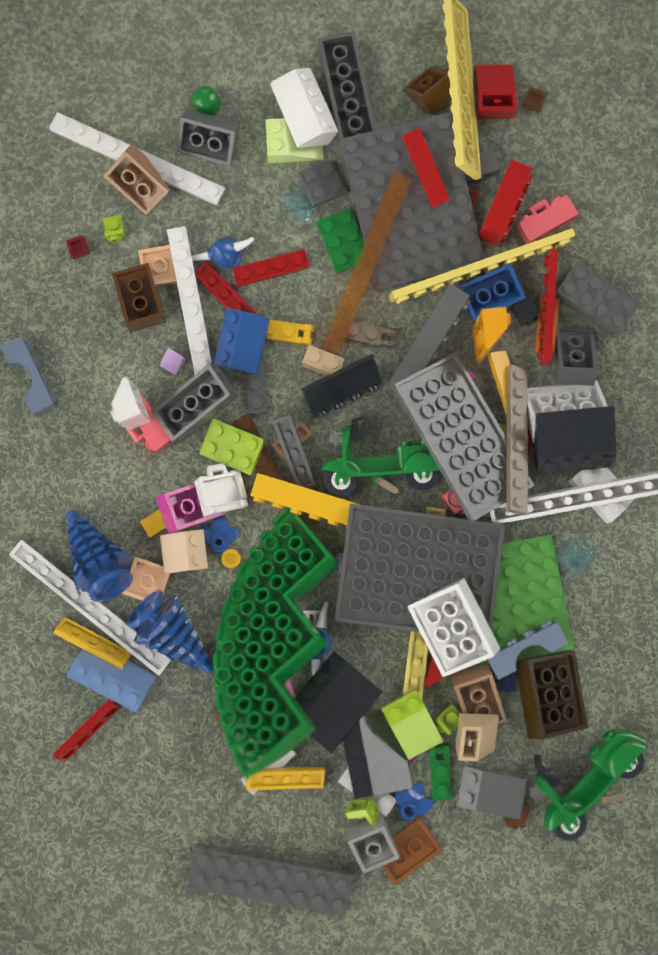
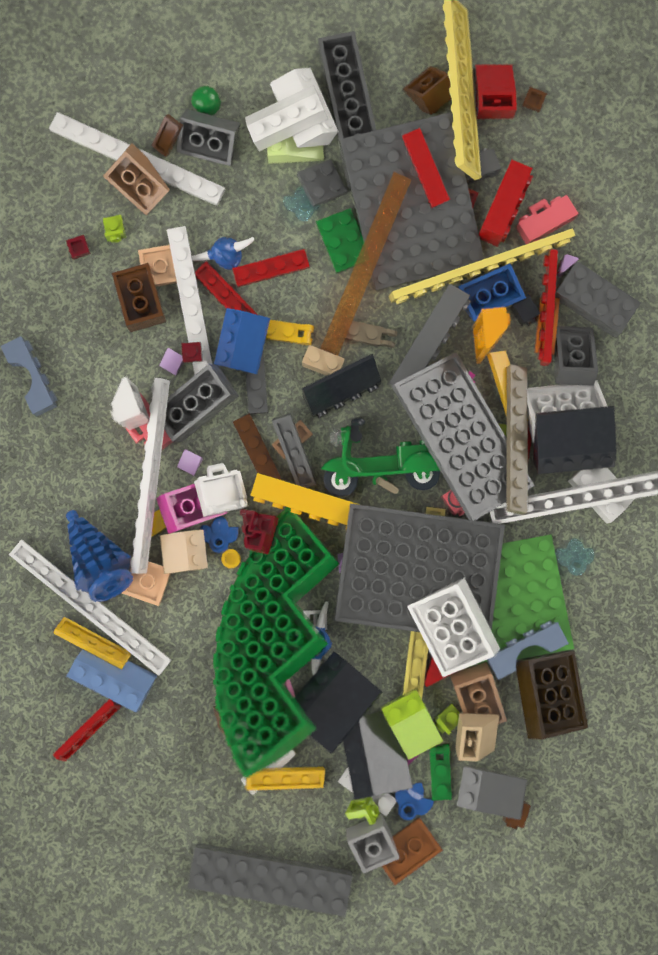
blue plant [126,590,214,673] -> none
lime plate [199,419,266,475] -> none
clear blue plate [496,672,517,692] -> none
green piece [528,728,646,841] -> none
none -> white plate [130,378,170,574]
none -> reddish brown tile [151,114,183,157]
none -> lavender slope [177,449,203,476]
none -> dark red plate [181,342,203,363]
none -> dark red slope [240,509,279,555]
none -> white slope [245,85,328,151]
none -> lavender slope [557,254,579,277]

